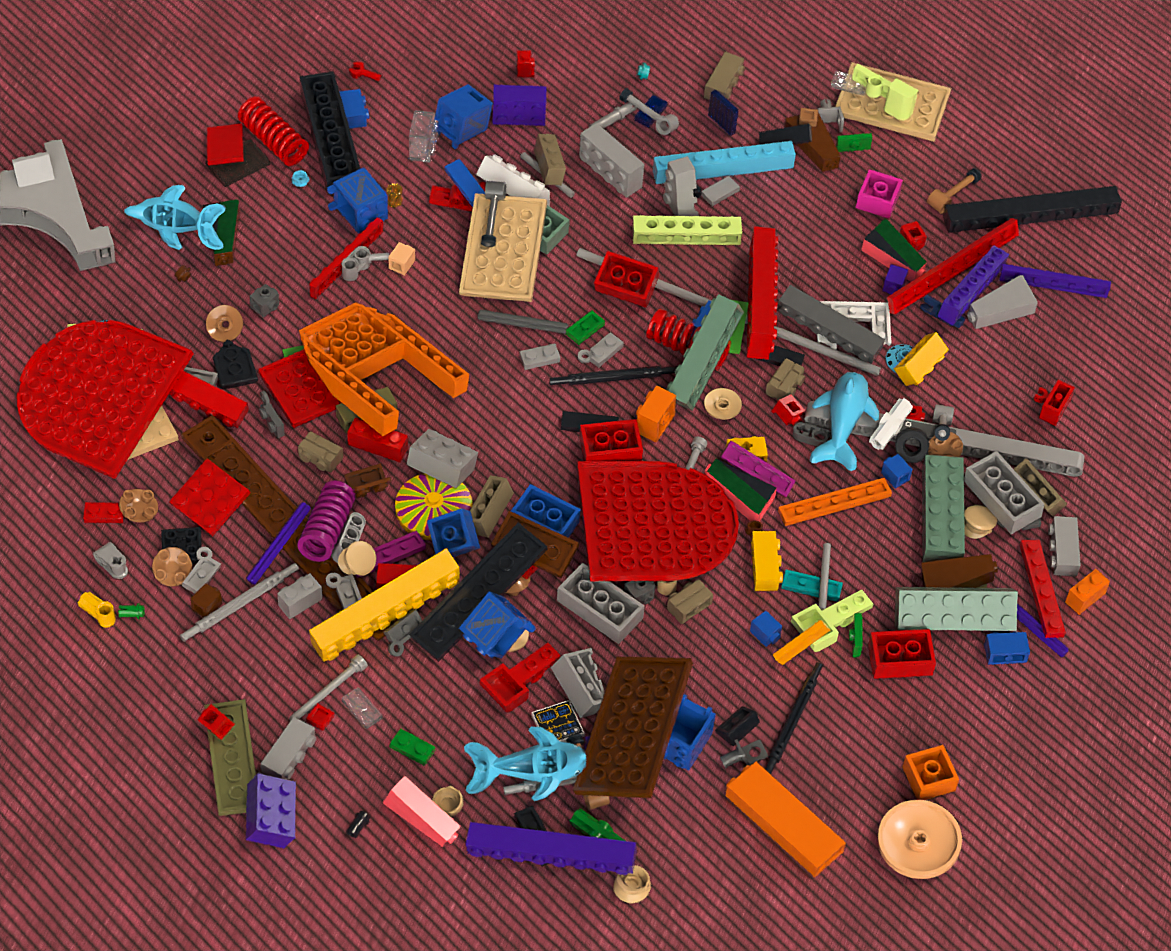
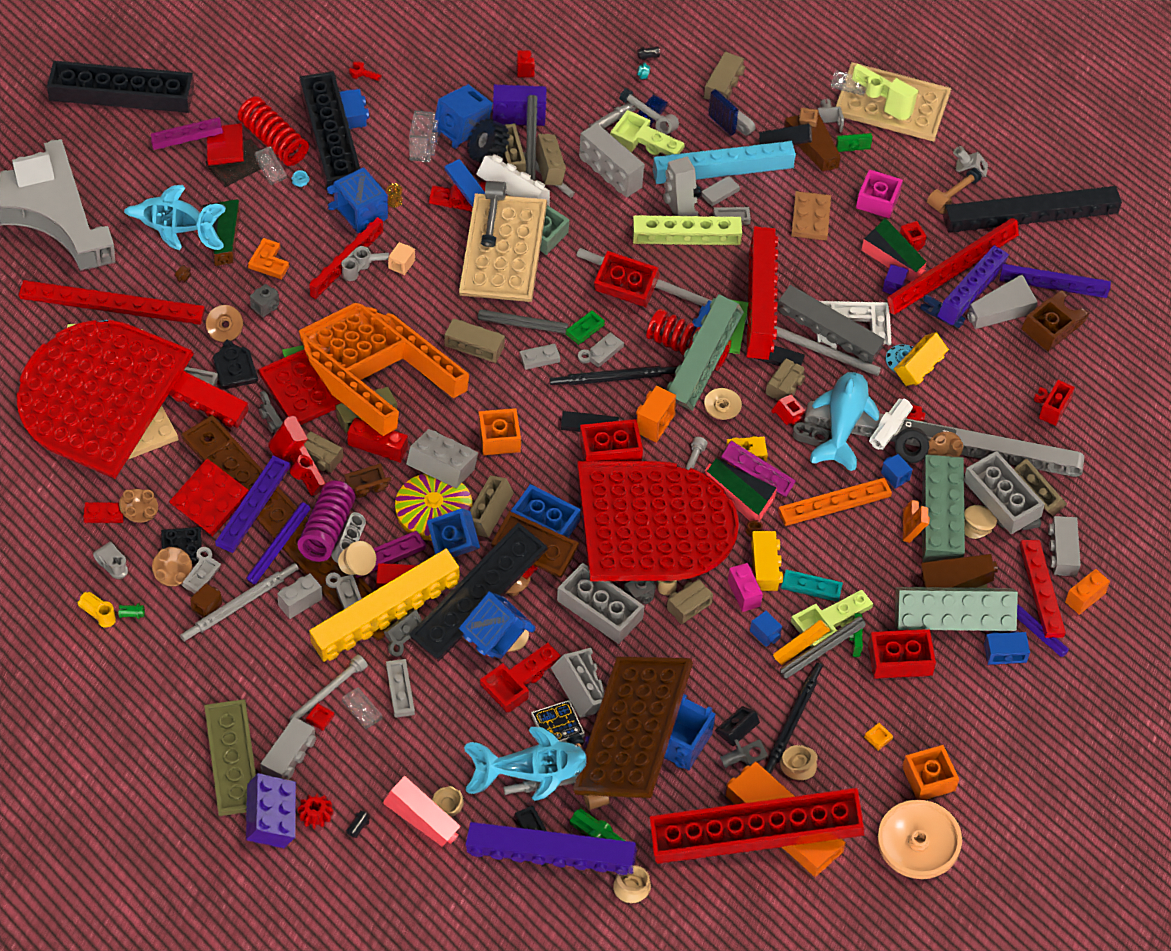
red brick [197,704,235,740] -> none
green plate [390,728,435,766] -> none
light grey bar [818,543,831,610] -> none
light grey piece [932,404,954,441] -> none
none -> red plate [19,280,205,325]
none -> black brick [47,61,194,113]
none -> magenta plate [151,117,223,150]
none -> dark purple plate [215,456,290,553]
none -> orange plate [248,238,289,280]
none -> clear plate [254,146,287,185]
none -> red plate [268,416,325,496]
none -> red gear [298,792,334,830]
none -> light grey plate [386,659,415,718]
none -> dark tan brick [444,318,505,363]
none -> black bush [467,118,510,163]
none -> orange brick [478,408,521,456]
none -> dark tan brick [502,124,526,173]
none -> dark grey axle [526,95,537,181]
none -> yellowish green plate [610,110,685,155]
none -> black pin [637,46,660,61]
none -> red brick [650,788,864,864]
none -> light grey tile [713,207,751,225]
none -> light grey beam [726,108,756,136]
none -> dark pink brick [728,563,763,612]
none -> dark grey axle [780,616,866,678]
none -> tan piece [780,745,817,780]
none -> medium nougat plate [791,191,831,240]
none -> light orange tile [864,723,893,750]
none -> orange plate [903,500,930,543]
none -> light grey bracket [953,146,988,177]
none -> reddish brown brick [1021,290,1090,352]

